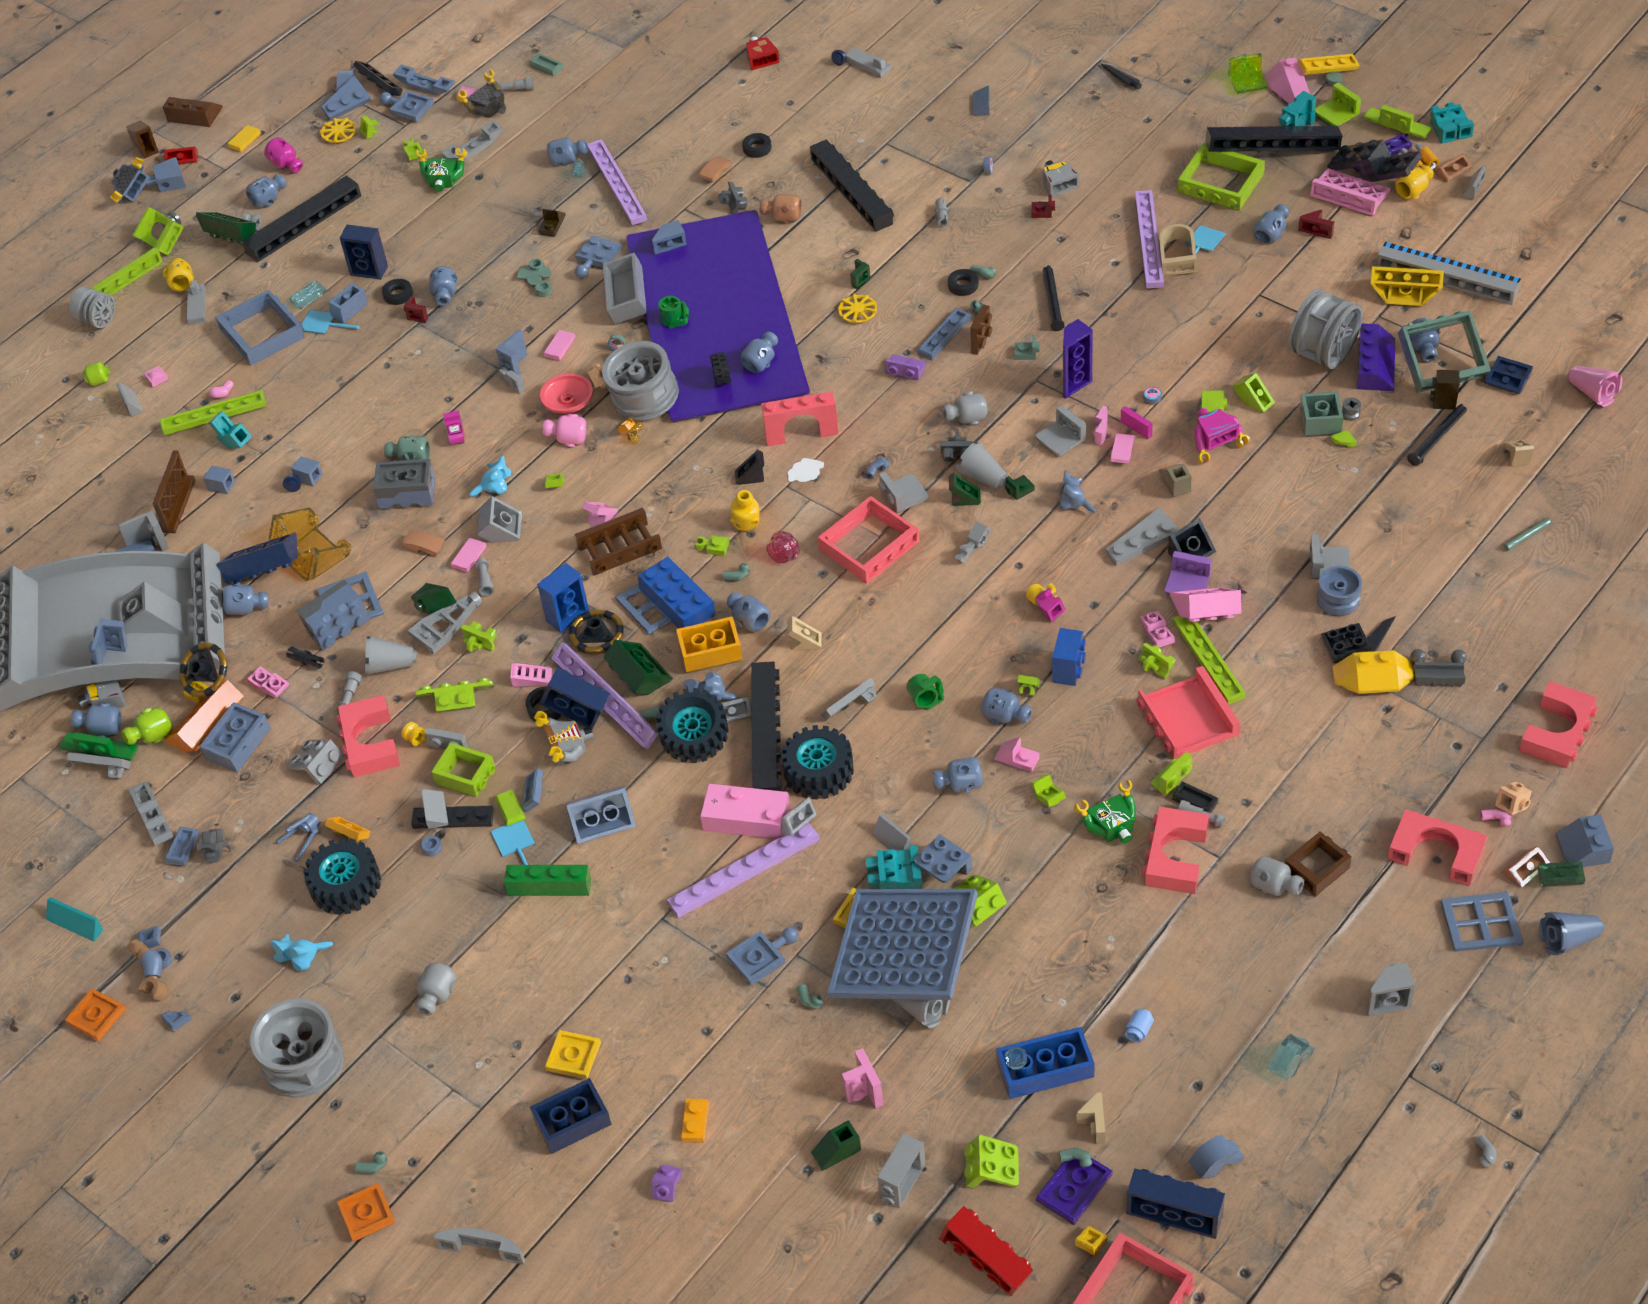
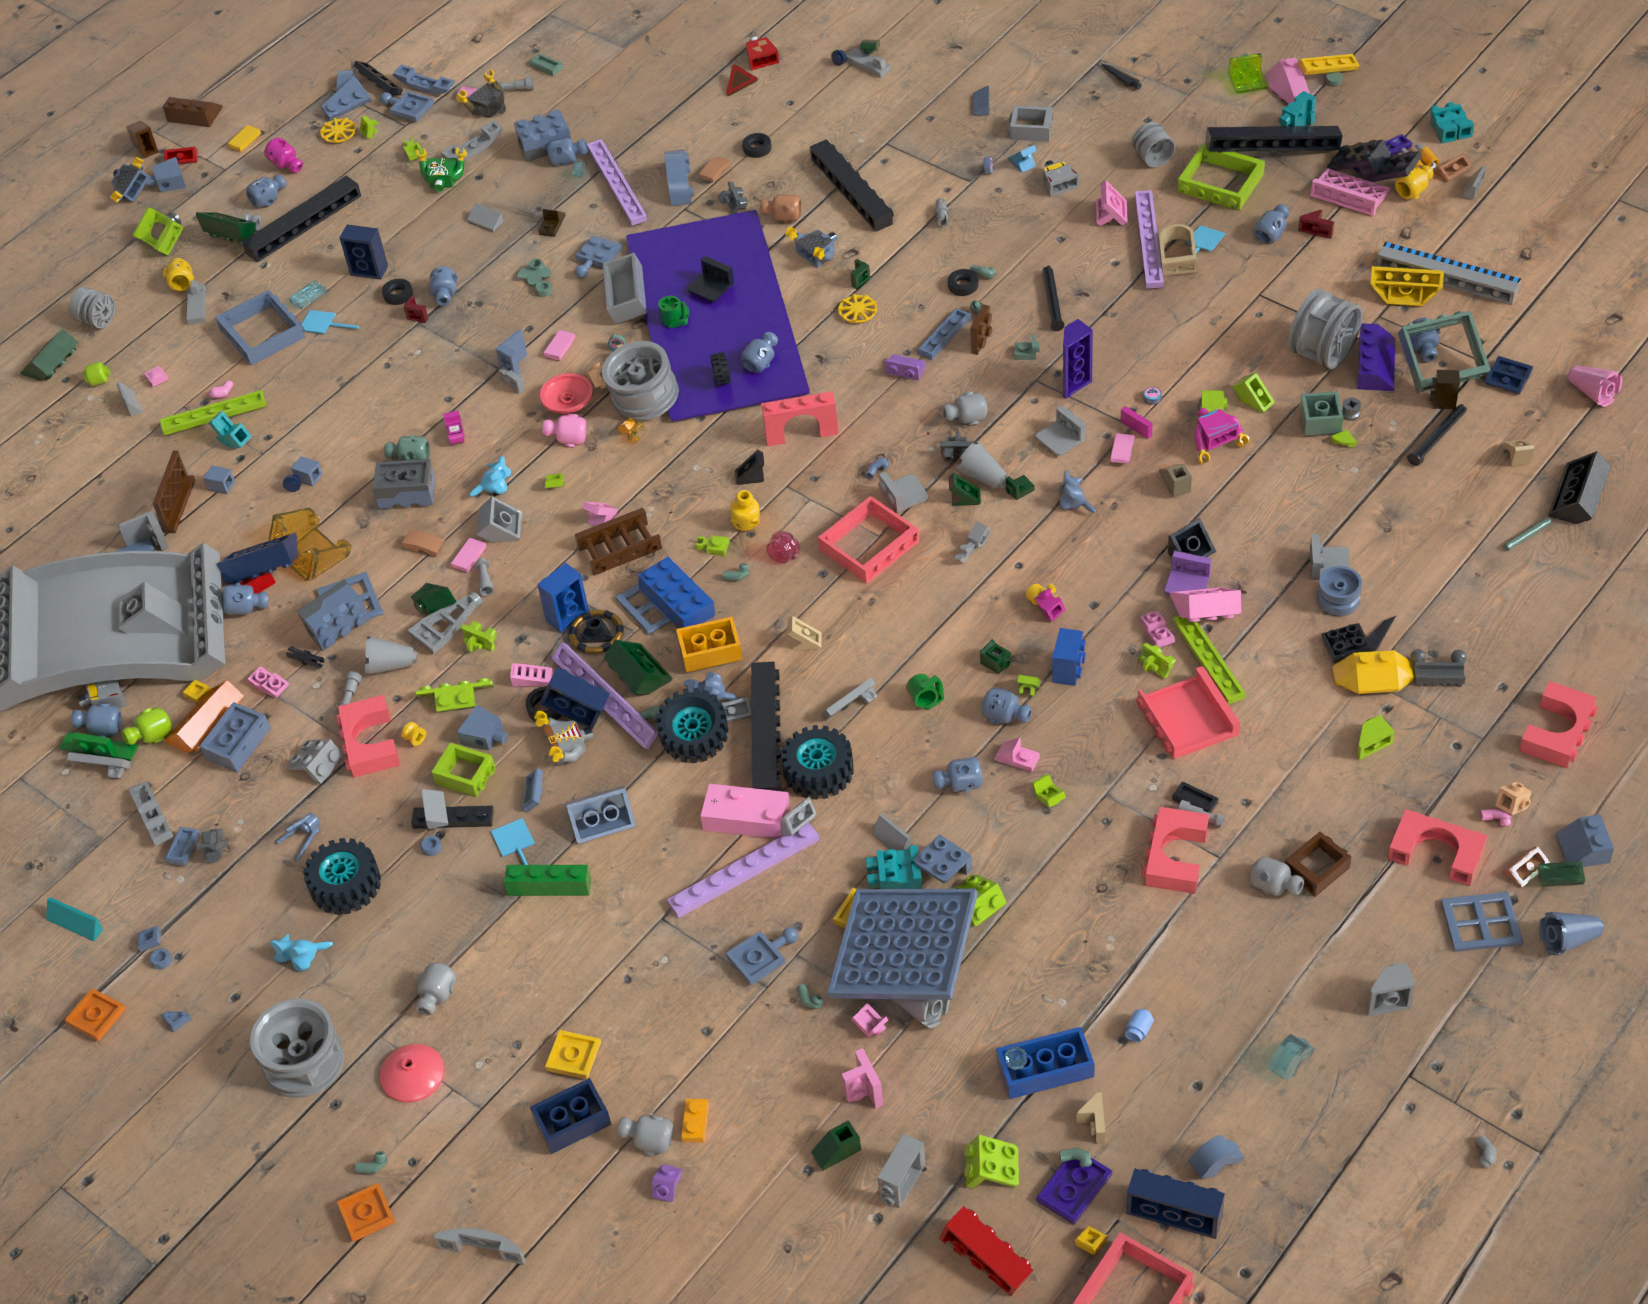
sand blue bracket [89,619,127,665] -> none
lime plate [91,247,163,296] -> none
medium nougat piece [126,939,168,1001] -> none
black piece [179,642,228,698] -> none
light orange plate [325,816,371,842] -> none
sand blue brick [328,283,368,324] -> none
light grey plate [425,728,468,749] -> none
lime tile [494,790,526,826] -> none
sand blue slope [652,220,687,255] -> none
sand blue piece [727,592,770,632] -> none
white sticker [787,458,824,482] -> none
dark red bracket [1031,194,1055,218] -> none
green torso [1073,780,1136,844] -> none
bright pink slope [1093,405,1108,446] -> none
light grey wing [1106,507,1179,566] -> none
lime bracket [1151,752,1193,795] -> none
lime bracket [1315,83,1361,126] -> none
lime bracket [1364,105,1431,139] -> none
none -> dark green slope [20,328,78,381]
none -> red slope [240,571,276,594]
none -> coral dish [379,1044,444,1103]
none -> sand blue torso [457,705,508,750]
none -> light grey slope [467,203,503,232]
none -> sand blue piece [514,109,571,162]
none -> light grey piece [617,1113,673,1156]
none -> sand blue brick [665,149,693,206]
none -> black bracket [688,256,734,303]
none -> piece [726,65,758,96]
none -> torso [785,227,838,268]
none -> bright pink bracket [851,1003,889,1038]
none -> dark green slope [860,40,880,54]
none -> dark green window [980,639,1011,675]
none -> light grey window [1007,105,1053,142]
none -> dark azure slope [1008,145,1037,172]
none -> bright pink bracket [1096,181,1128,226]
none -> light grey wheel [1131,122,1176,167]
none -> lime slope [1357,715,1395,760]
none -> black slope [1548,451,1611,524]

